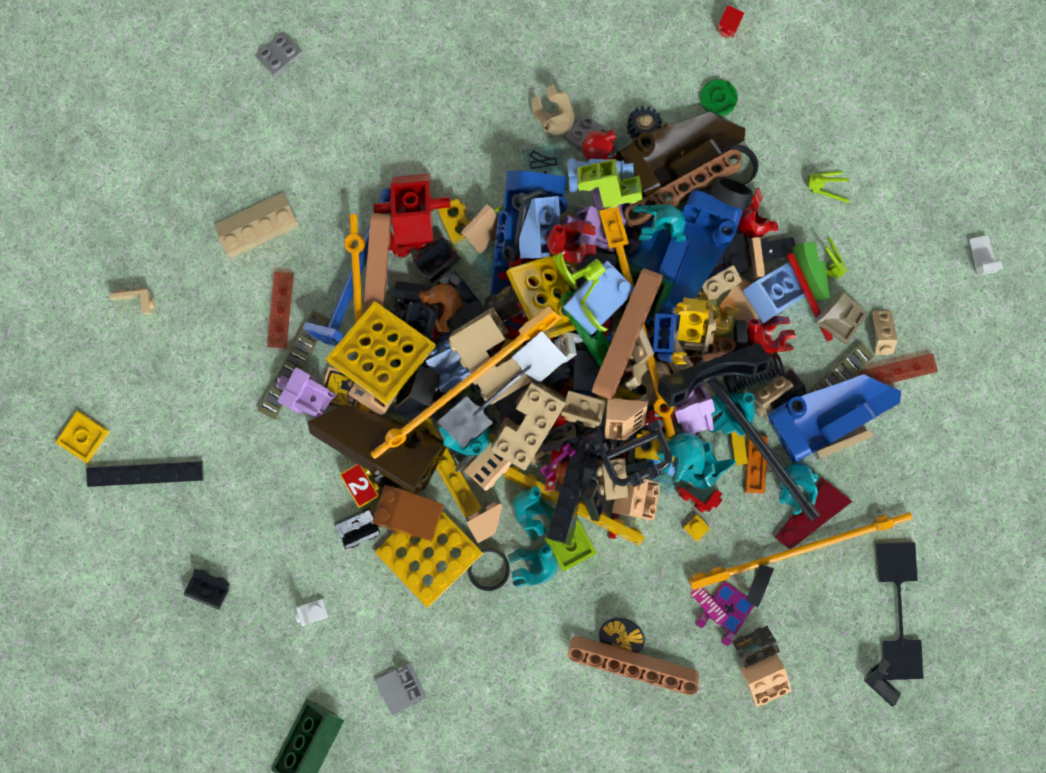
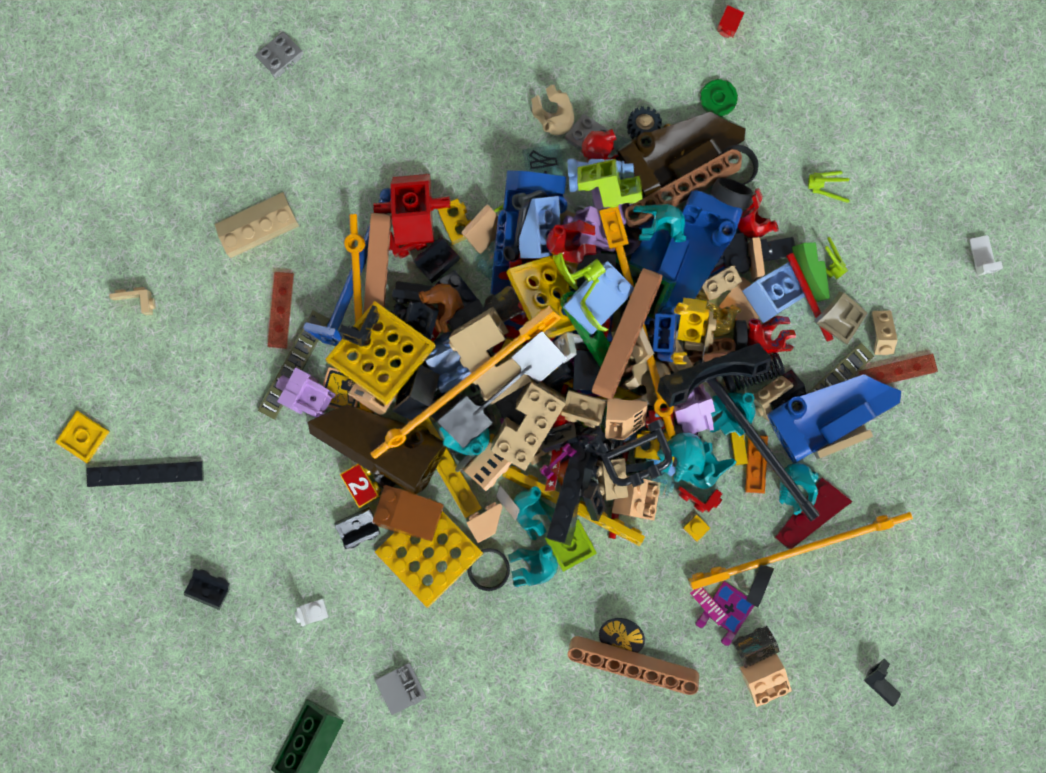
black hinge [876,542,924,680] -> none
none -> black bracket [339,305,380,347]
none -> white sticker [496,486,520,521]

